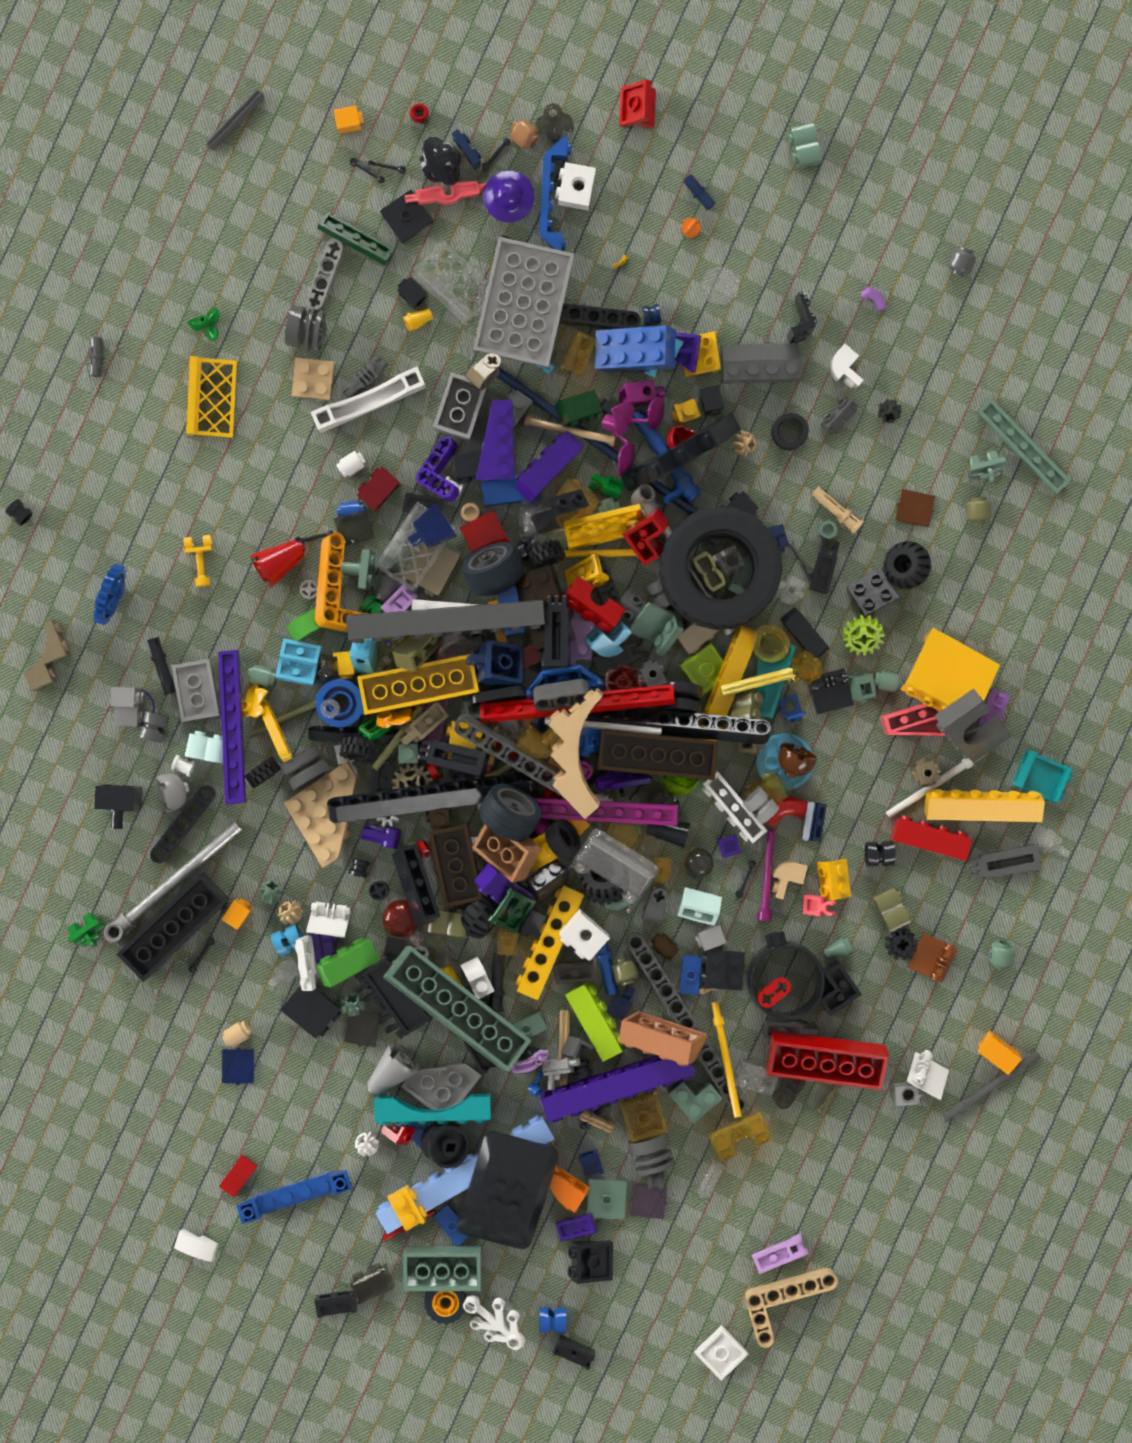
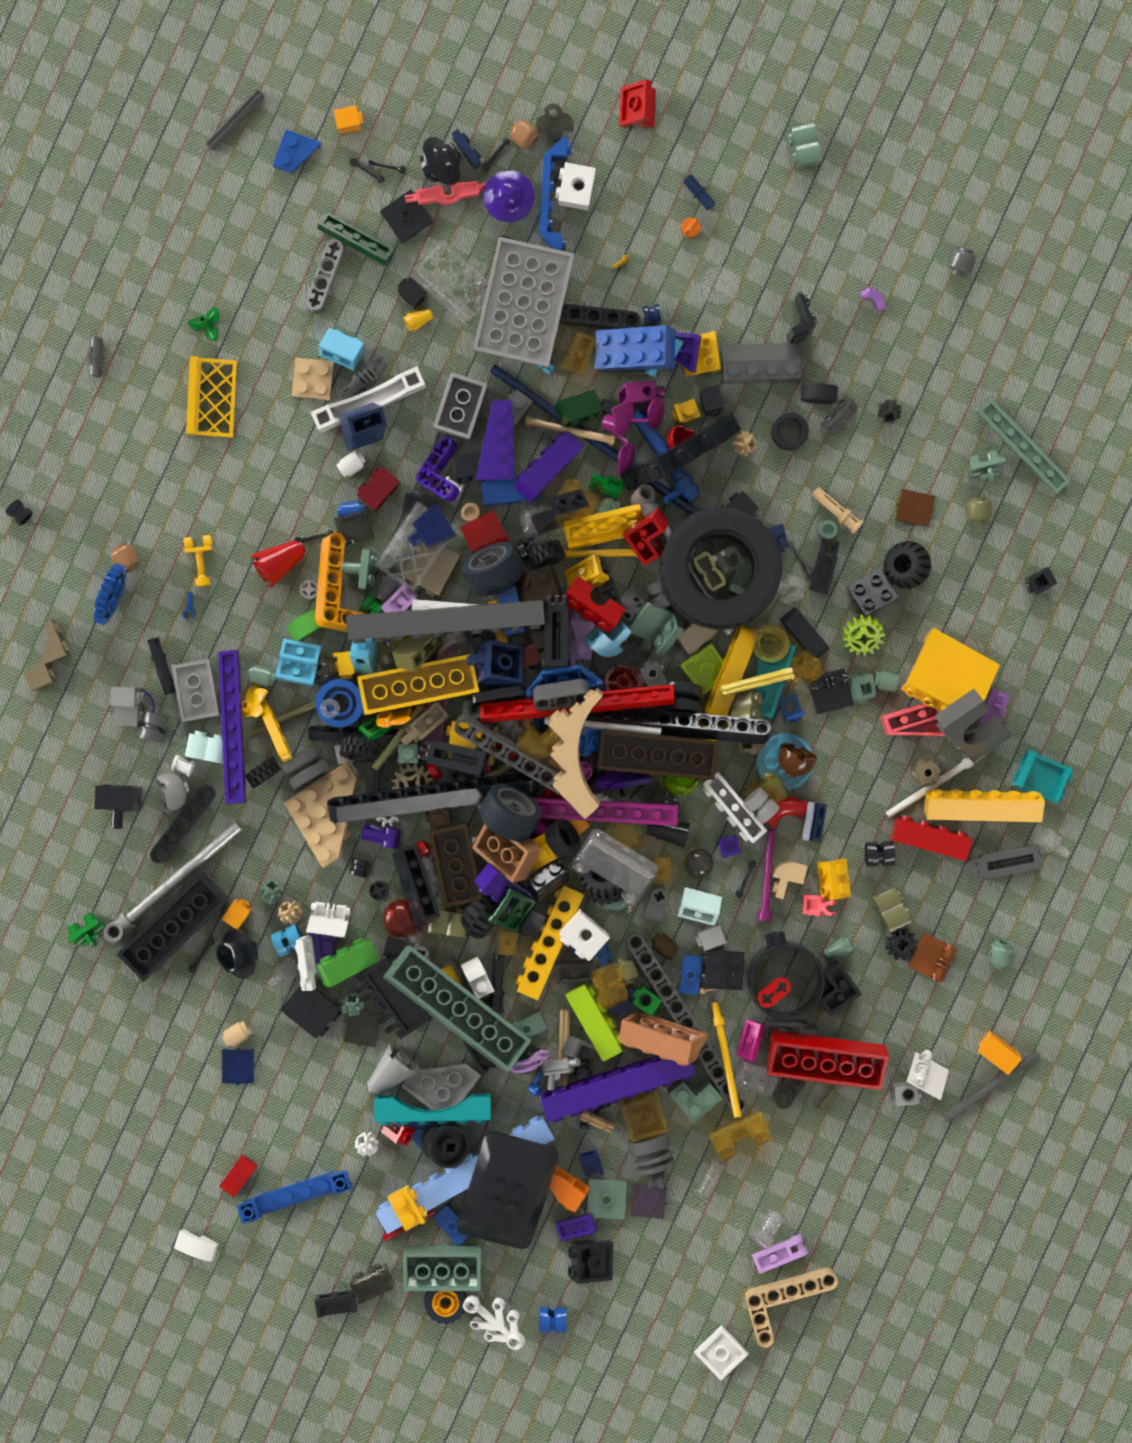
dark grey wheel [285,305,327,351] -> none
red plate [410,103,429,123] -> none
dark tan piece [466,353,501,390] -> none
black hinge [552,1335,595,1370] -> none
white brick [830,343,863,389] -> none
none -> medium nougat head [111,543,140,573]
none -> blue hand [183,592,196,619]
none -> black helmet [216,928,258,979]
none -> blue wing [273,130,321,174]
none -> medium azure brick [319,328,364,371]
none -> dark blue slope [338,402,387,452]
none -> clear yellow brick [592,963,628,1008]
none -> green brick [631,985,662,1017]
none -> dark pink plate [736,1019,765,1062]
none -> clear piece [750,1208,785,1250]
none -> black tyre [801,383,838,404]
none -> black brick [1024,566,1057,595]

